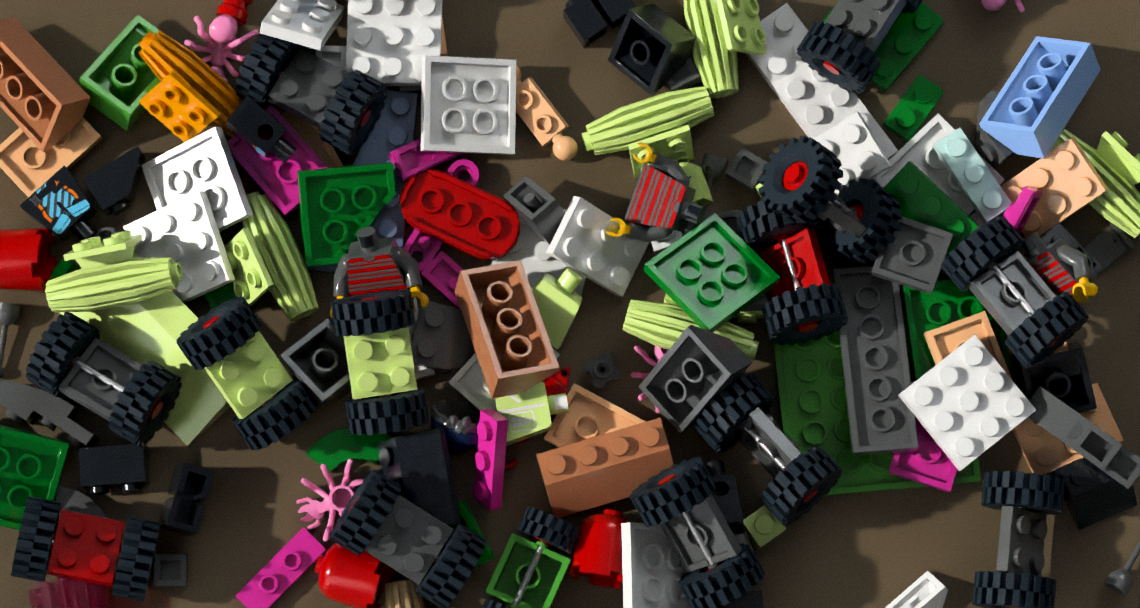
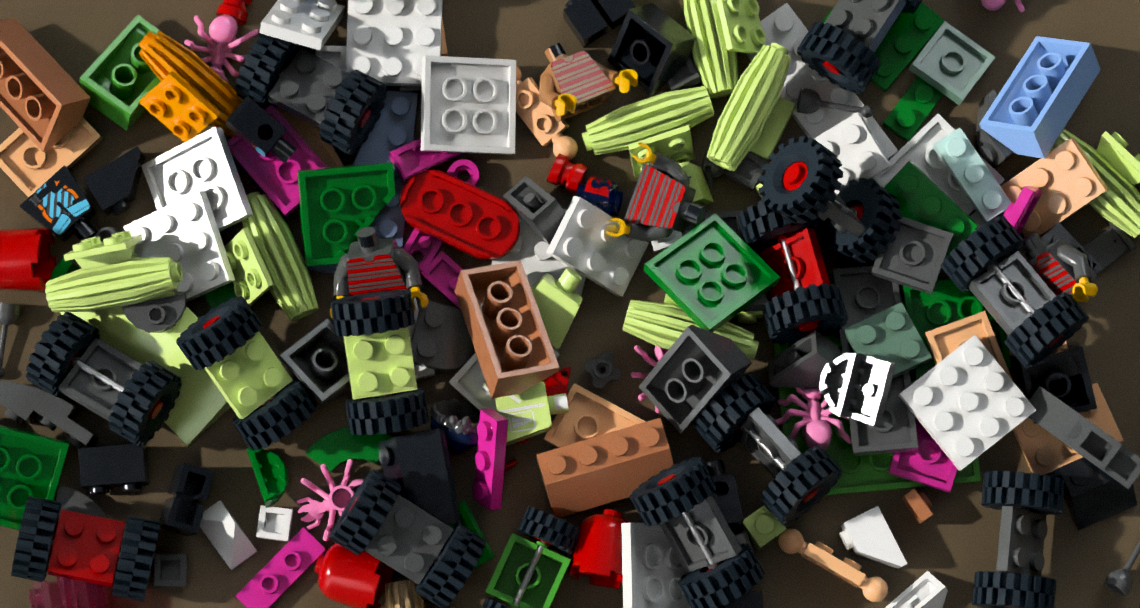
none -> dark grey plate [122,293,186,333]
none -> white slope [200,500,258,570]
none -> green plate [247,448,289,508]
none -> white plate [256,505,293,542]
none -> torso [539,43,638,122]
none -> red wheel [547,153,588,195]
none -> clear blue head [576,177,624,217]
none -> yellowish green plate [707,43,796,171]
none -> dark grey slope [768,330,841,388]
none -> bright pink animal [775,387,851,451]
none -> light nougat plate [778,528,888,602]
none -> dark grey hinge [797,87,873,118]
none -> slope [819,353,896,426]
none -> white slope [839,506,907,569]
none -> sand green plate [844,302,932,379]
none -> nougat plate [900,488,933,524]
none -> sand green plate [909,21,995,106]

